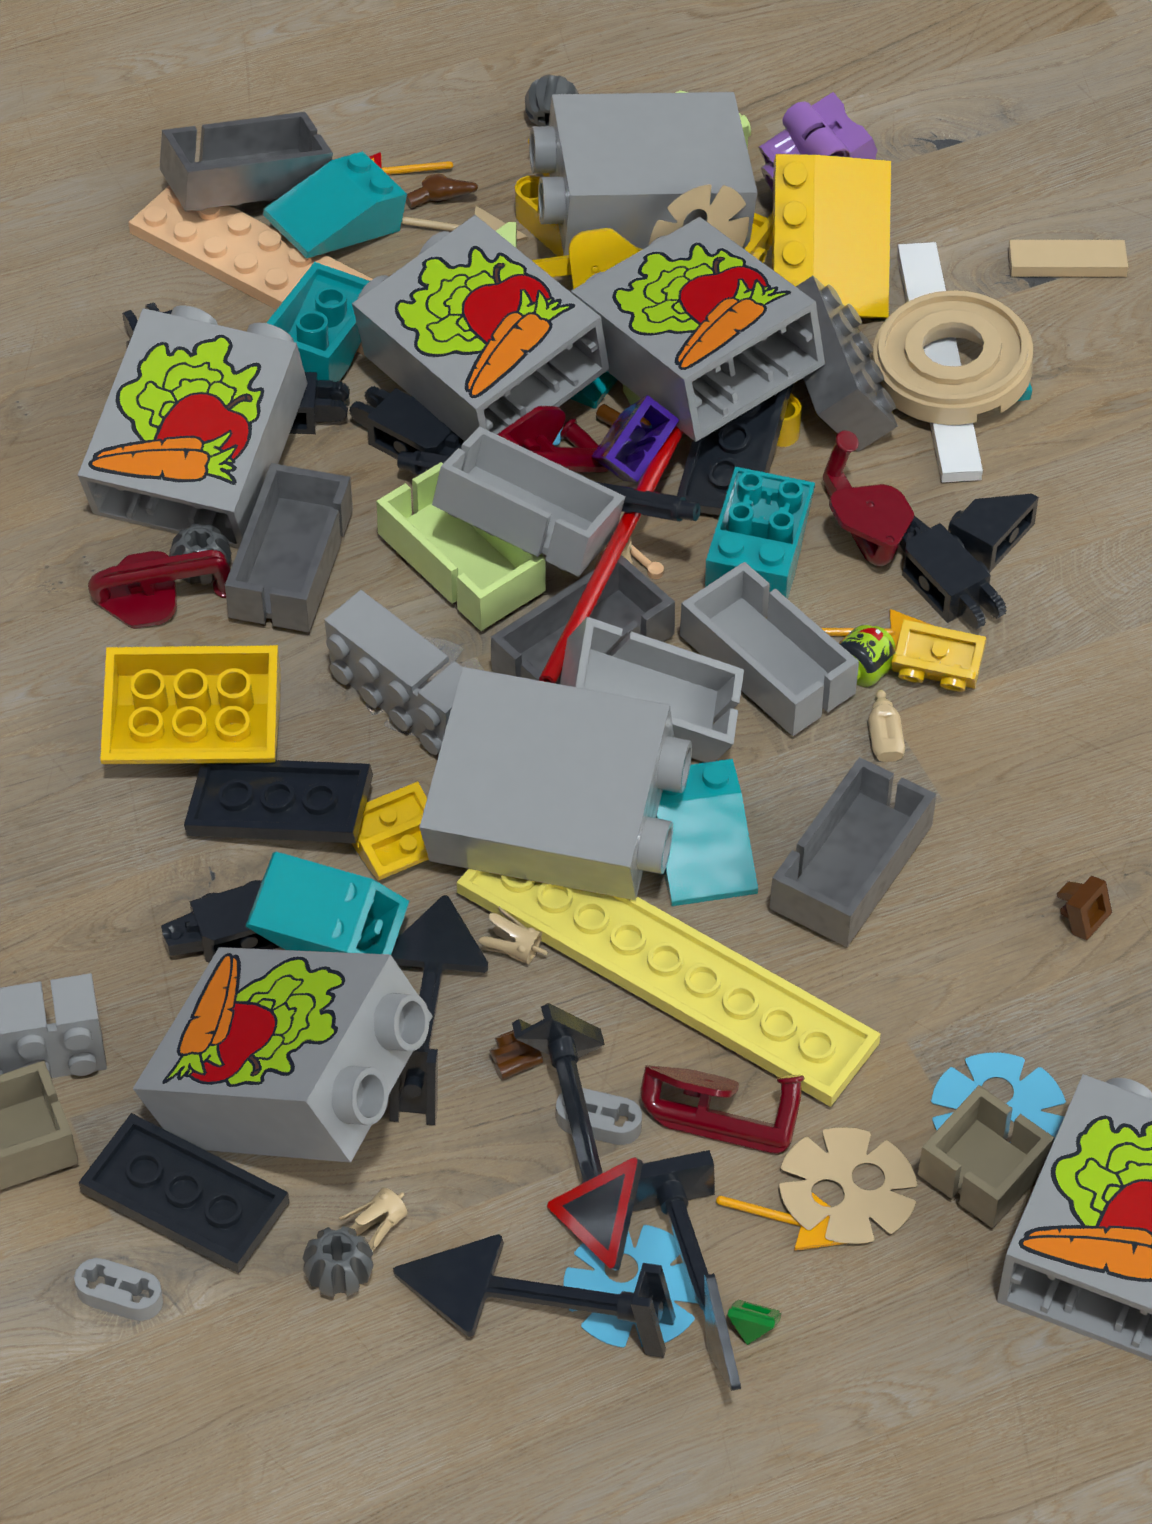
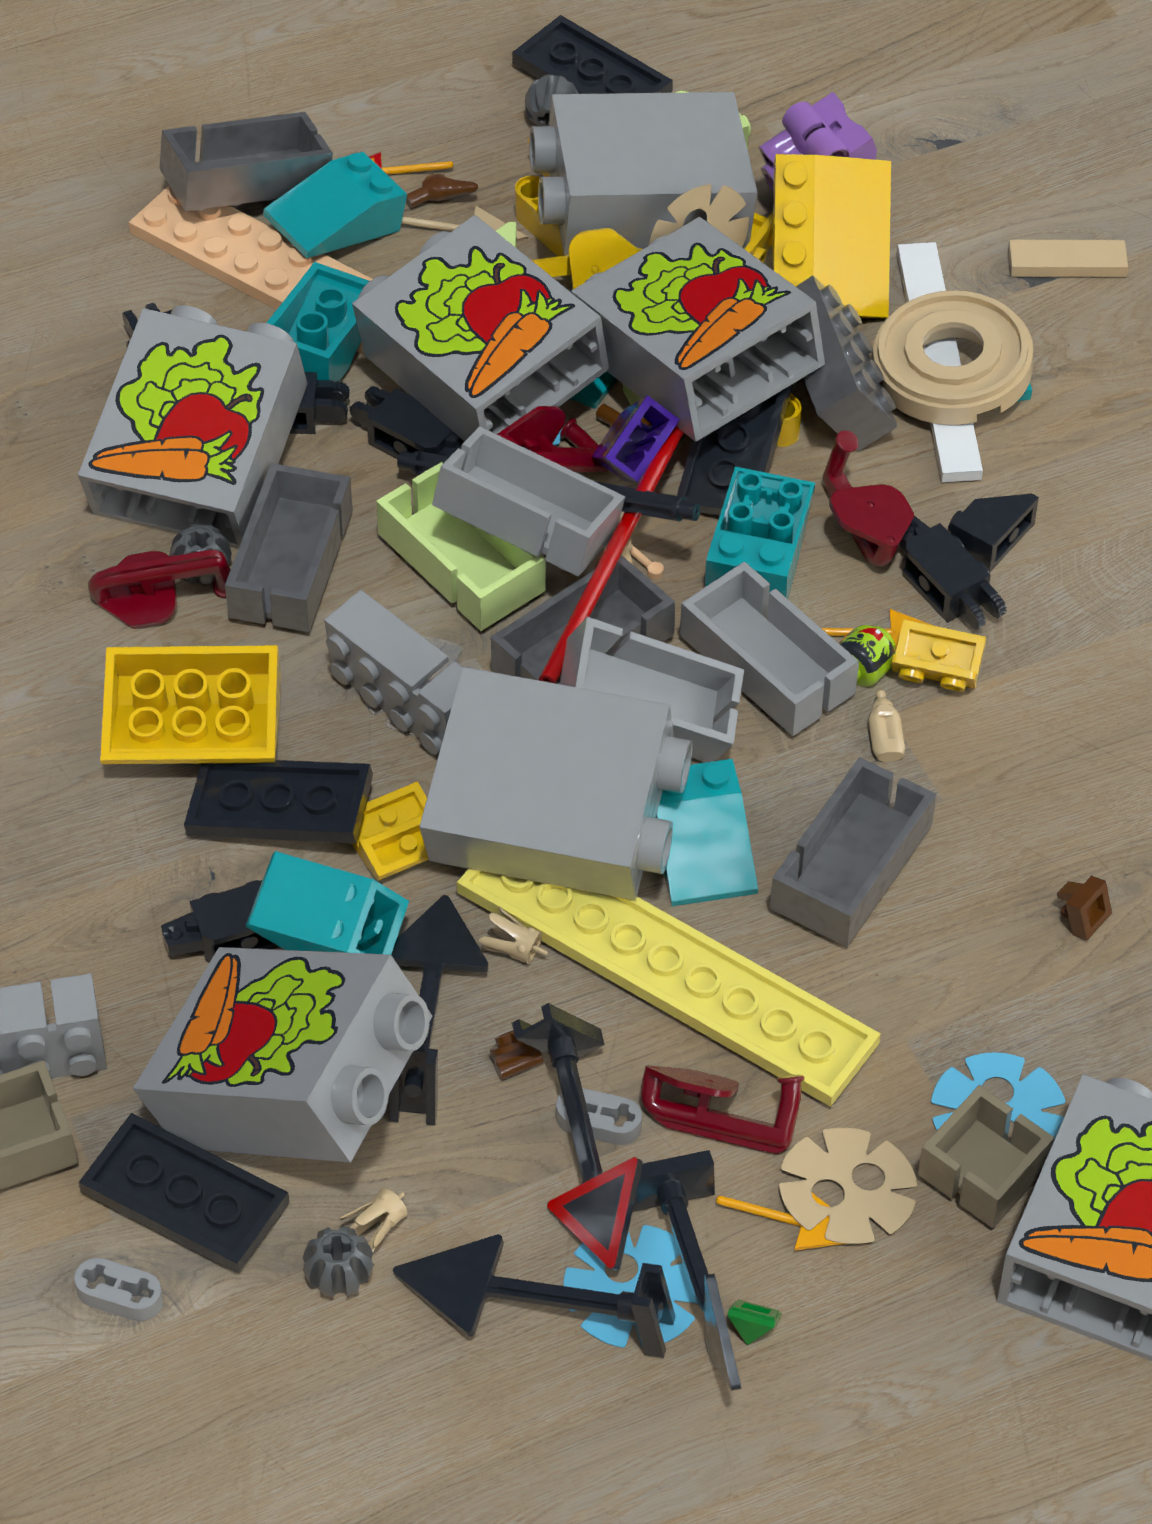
none -> black plate [512,15,673,94]

